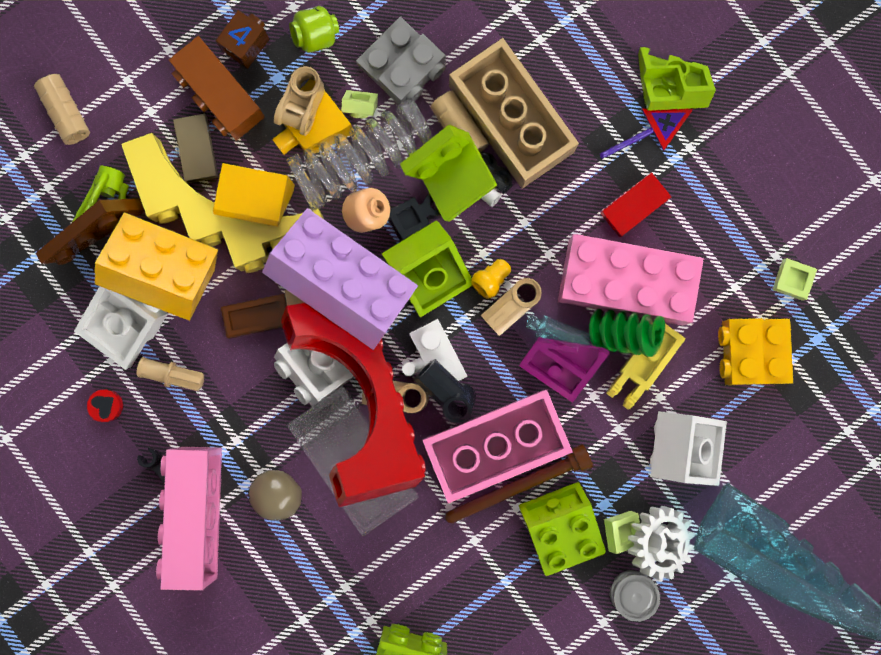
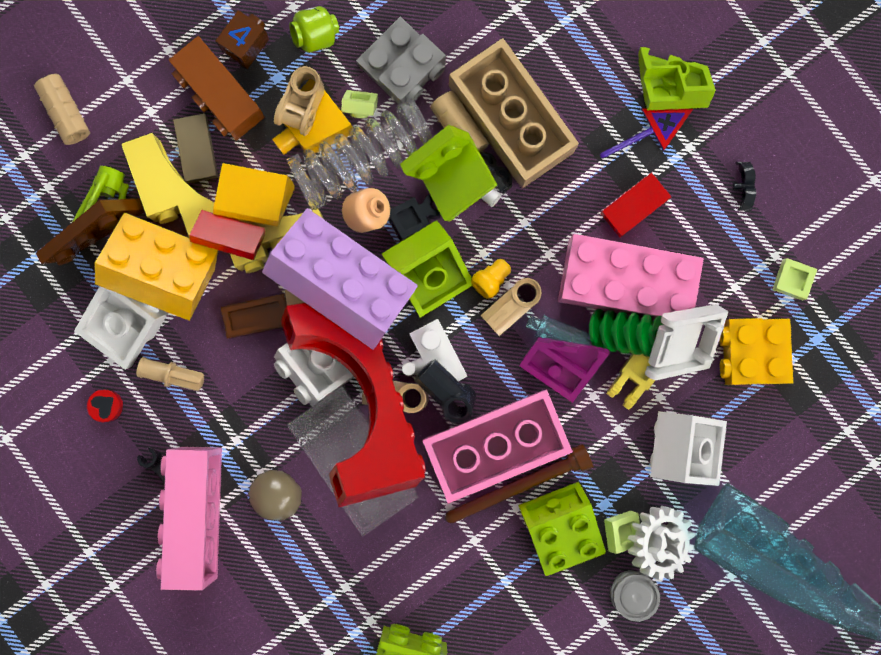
none -> tile [189,210,265,261]
none -> white container [645,304,728,380]
none -> black piece [733,162,756,211]

